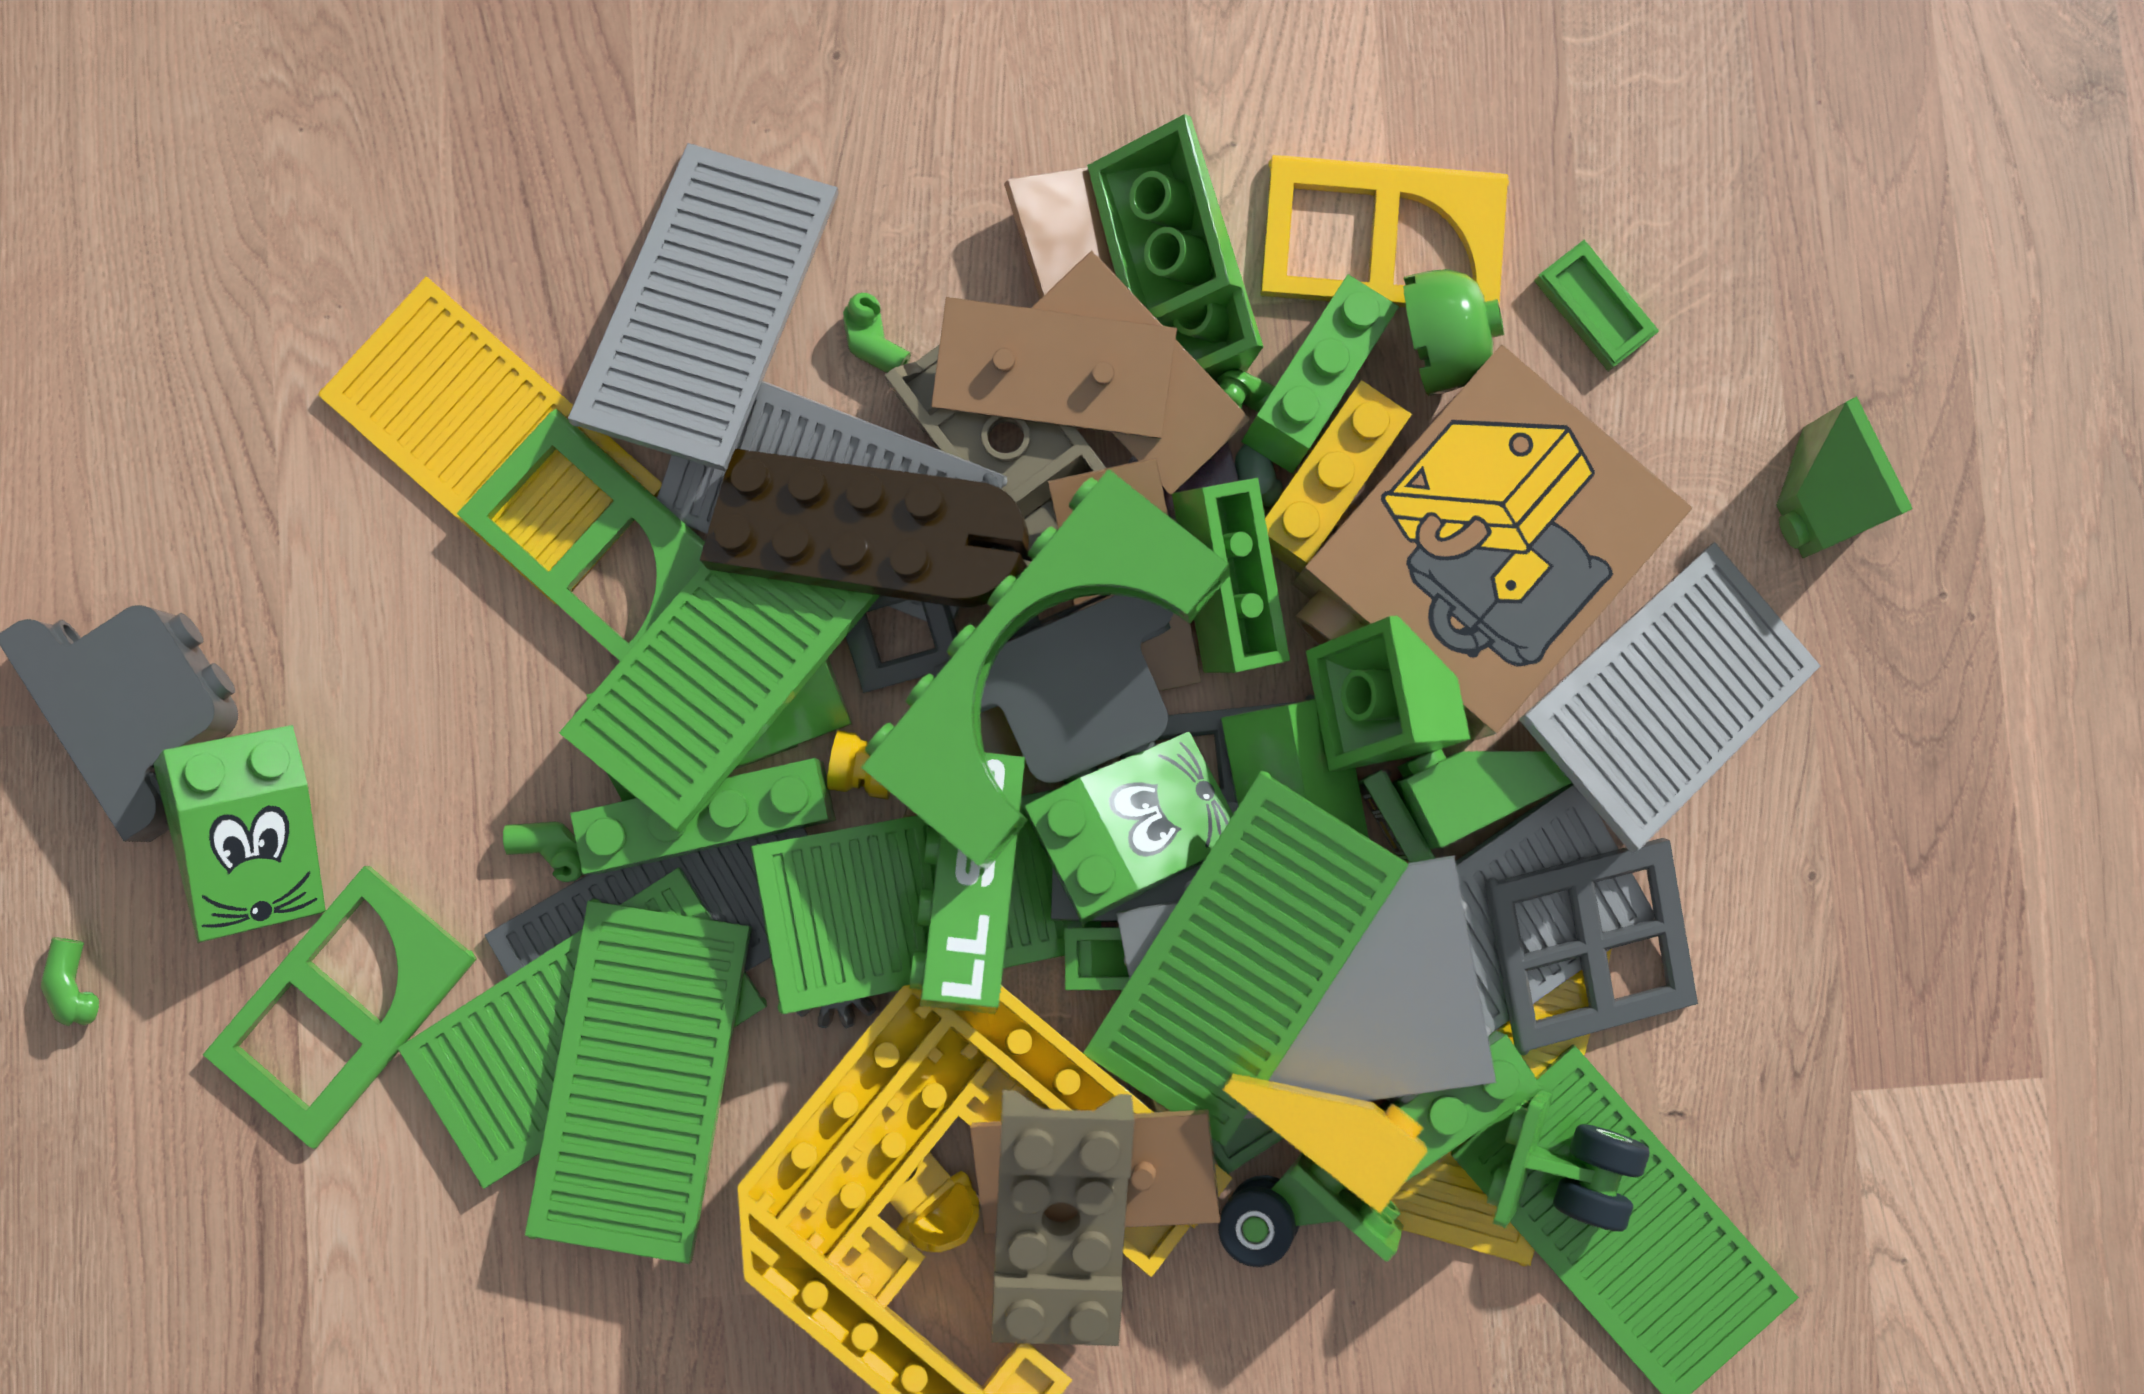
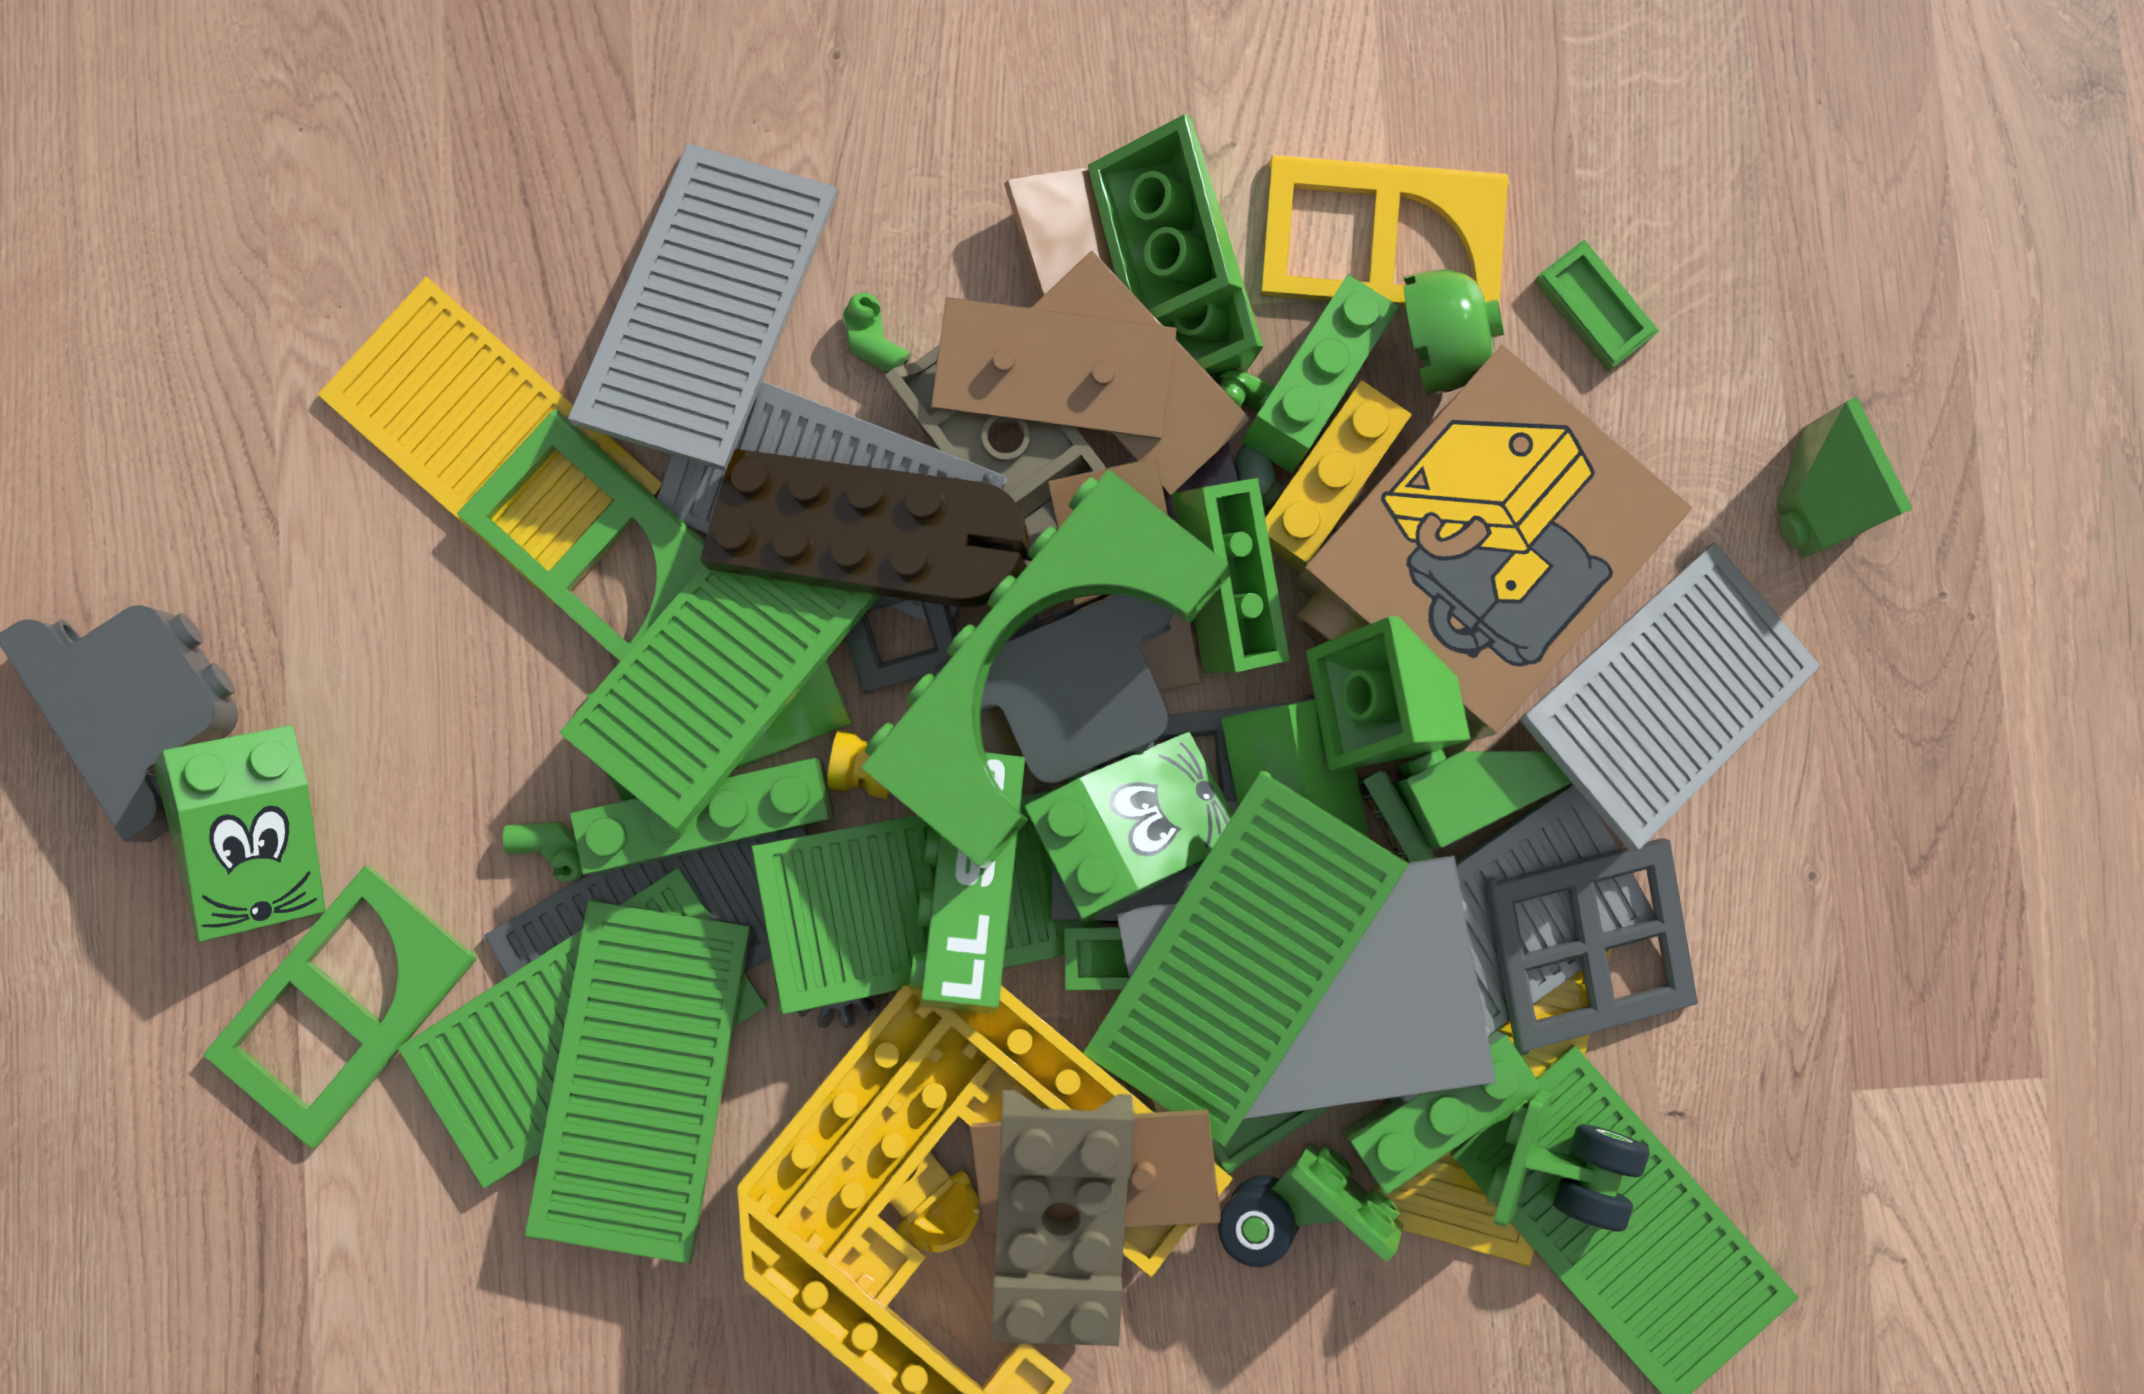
bright green arm [41,937,99,1026] -> none
yellow slope [1223,1073,1428,1213] -> none

